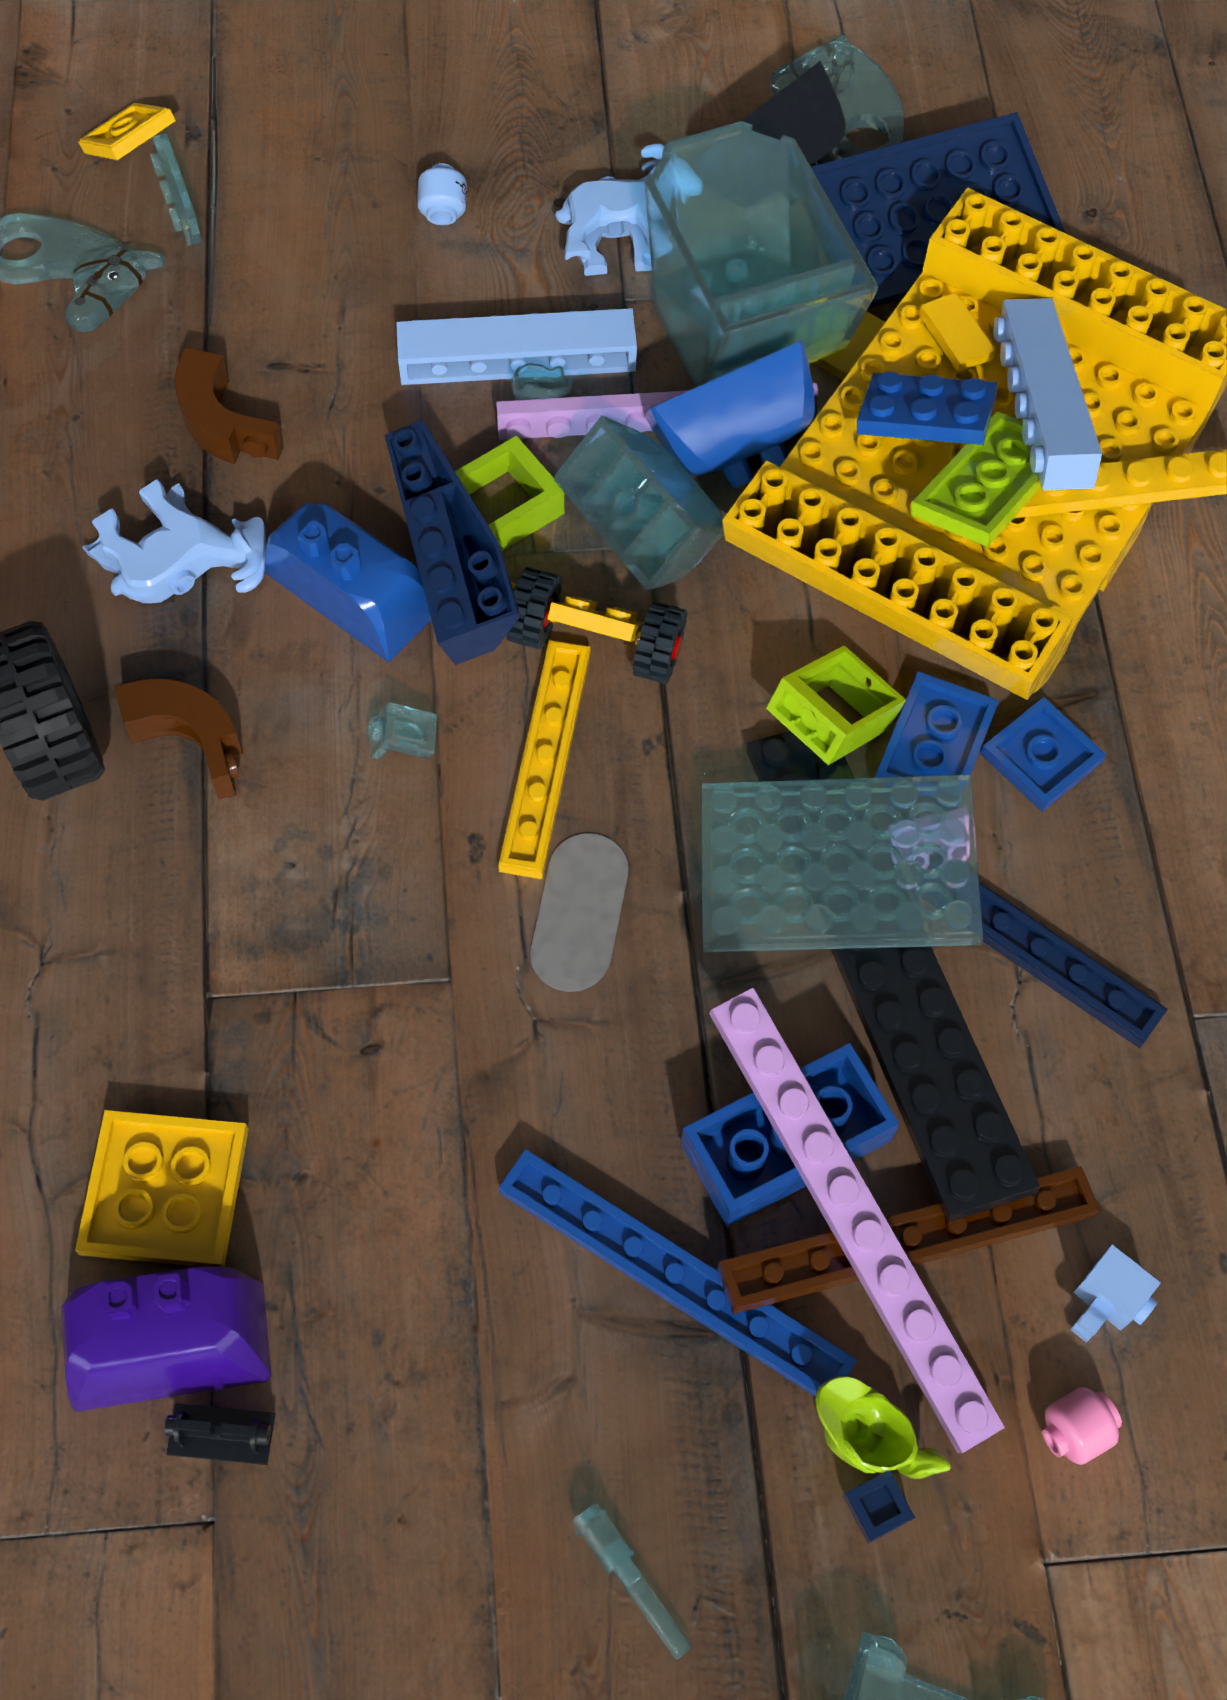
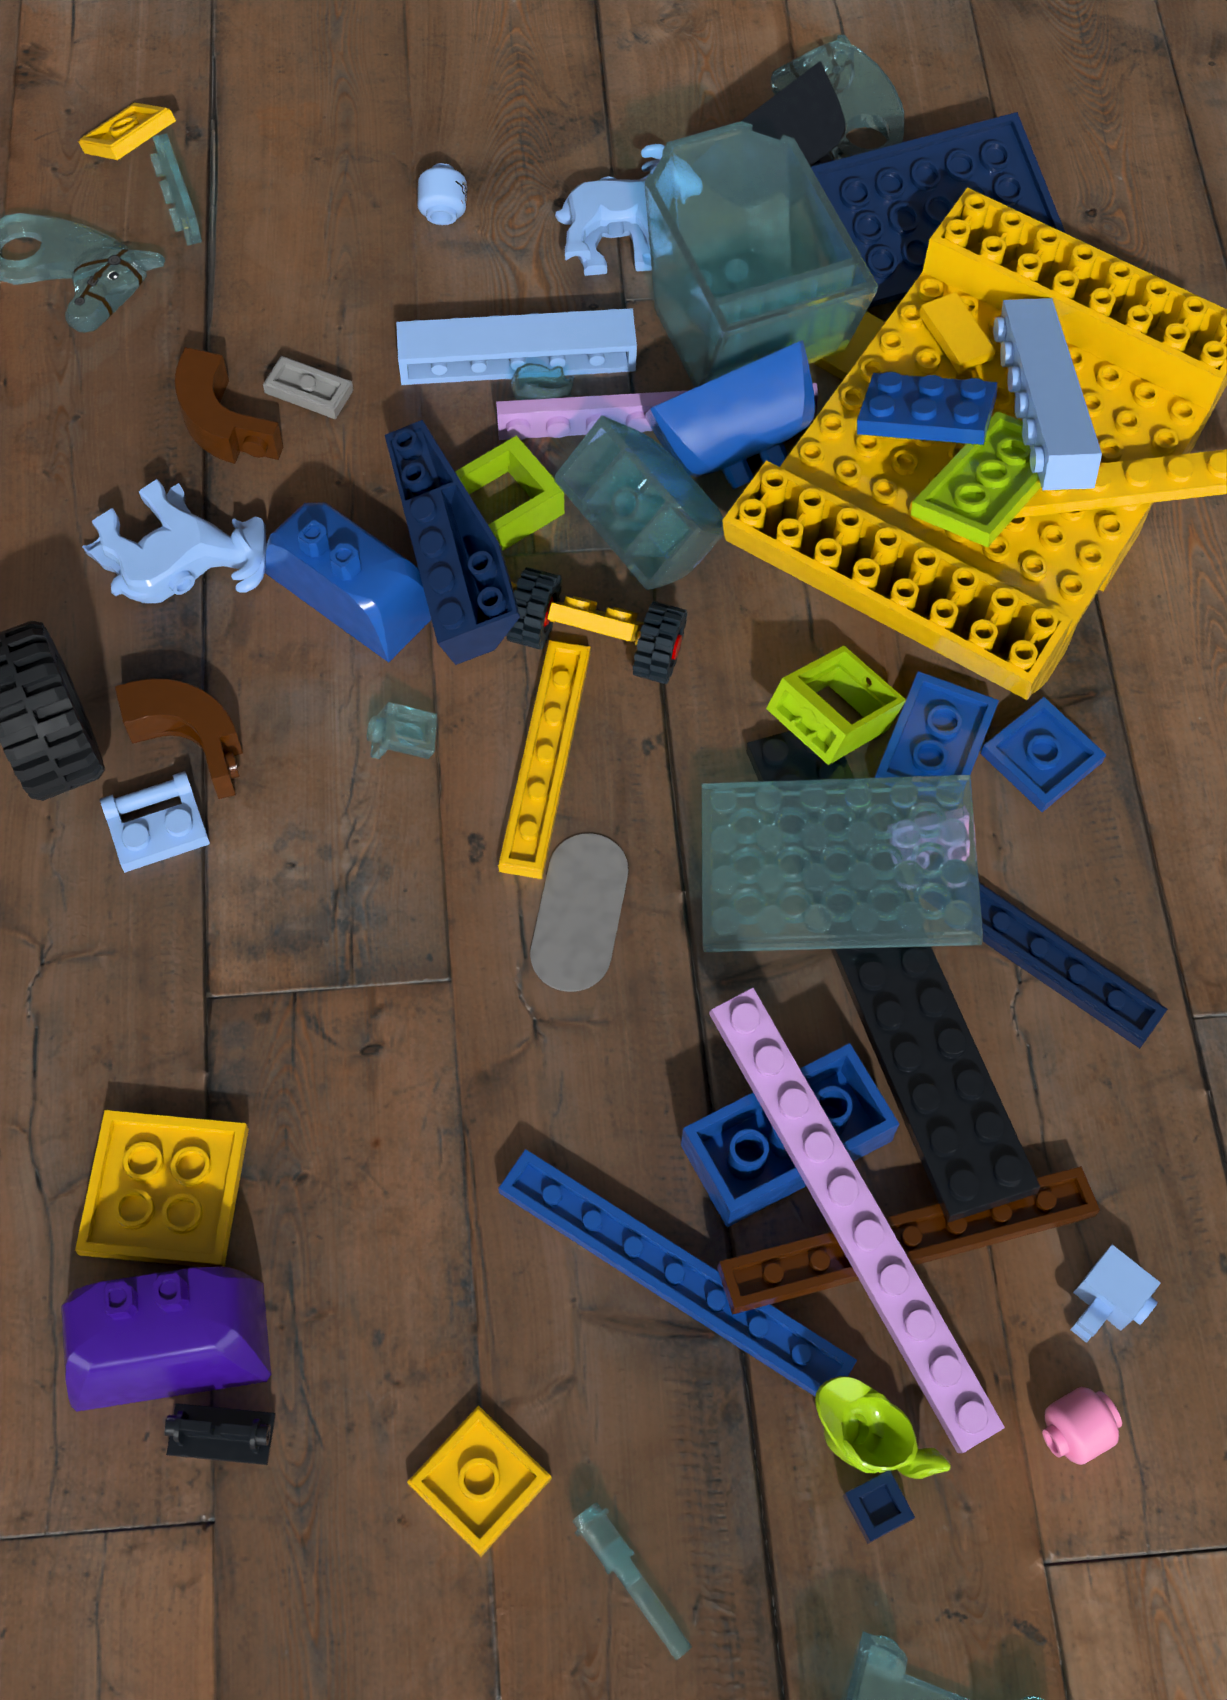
none -> light blue plate [100,771,210,873]
none -> light grey plate [263,356,353,419]
none -> yellow tile [407,1406,552,1557]

